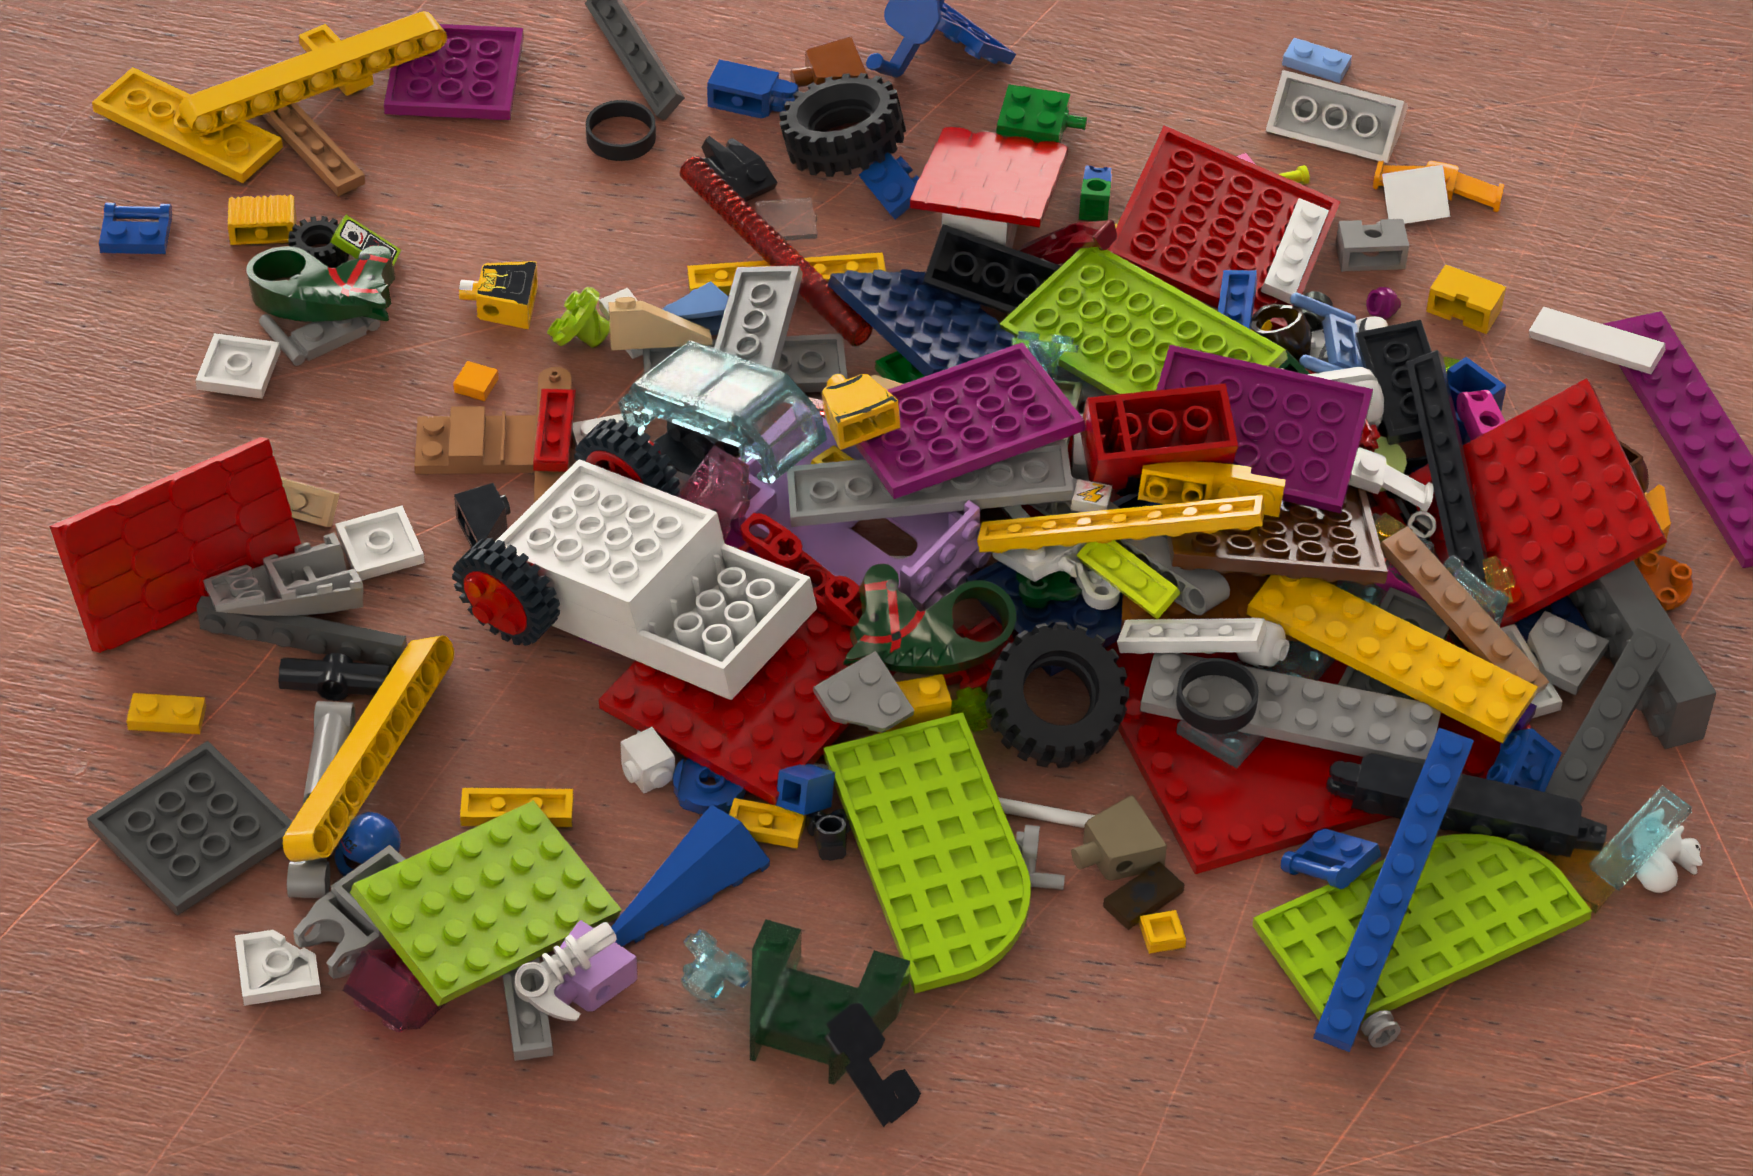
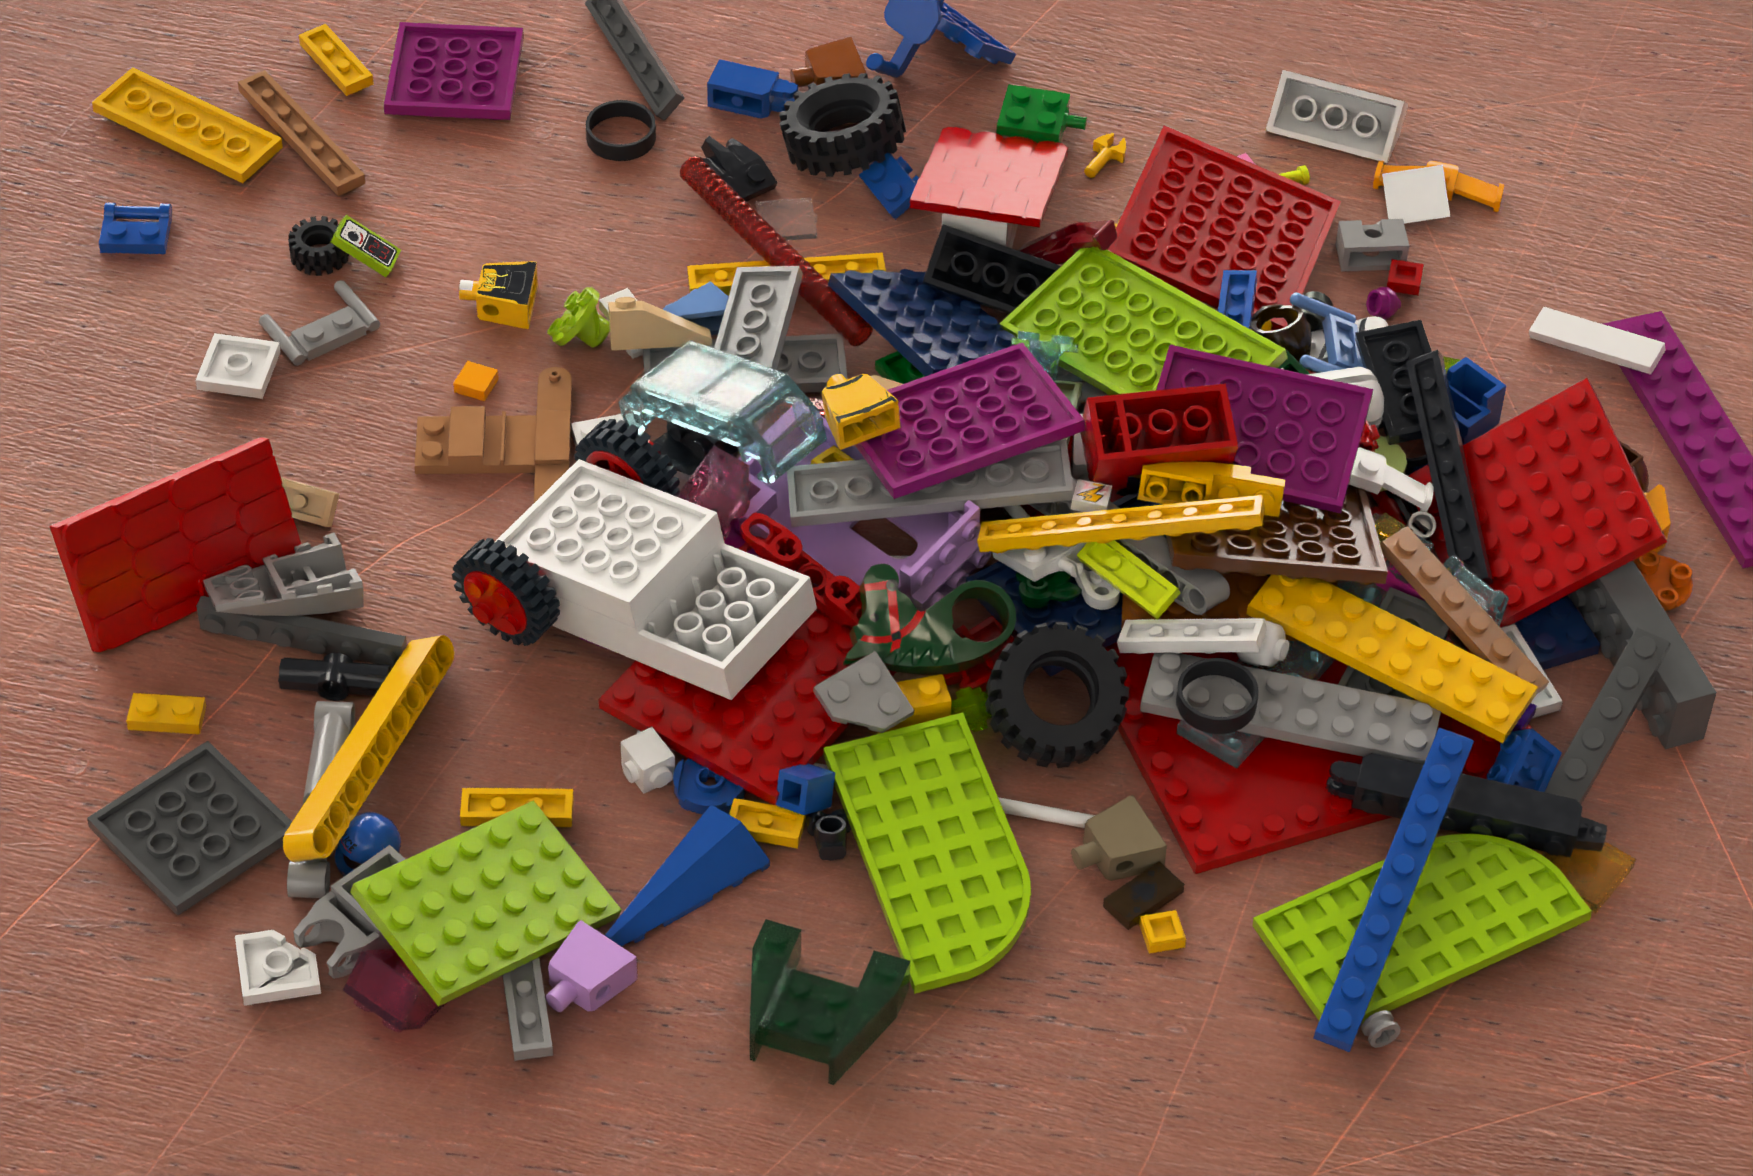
yellow beam [179,11,447,136] -> none
yellow brick [228,194,297,245] -> none
dark green animal [246,245,395,322] -> none
white plate [335,506,425,580] -> none
black slope [454,483,511,548] -> none
white piece [514,922,617,1021] -> none
red tile [533,389,576,472] -> none
clear light blue plate [681,929,750,1001] -> none
black piece [824,1002,921,1127] -> none
light grey plate [1016,825,1065,890] -> none
green leg [1079,165,1112,221] -> none
white plate [1261,198,1329,304] -> none
blue plate [1281,828,1382,889] -> none
light blue plate [1282,38,1352,83] -> none
yellow brick [1426,264,1506,334] -> none
dark pink leg [1456,390,1506,441] -> none
clear yellow plate [1482,556,1515,606] -> none
light grey plate [1527,611,1609,695] -> none
clear light blue tile [1590,785,1692,891] -> none
white animal [1630,809,1702,893] -> none
none -> yellow bar [1084,133,1126,178]
none -> red plate [1387,259,1424,296]

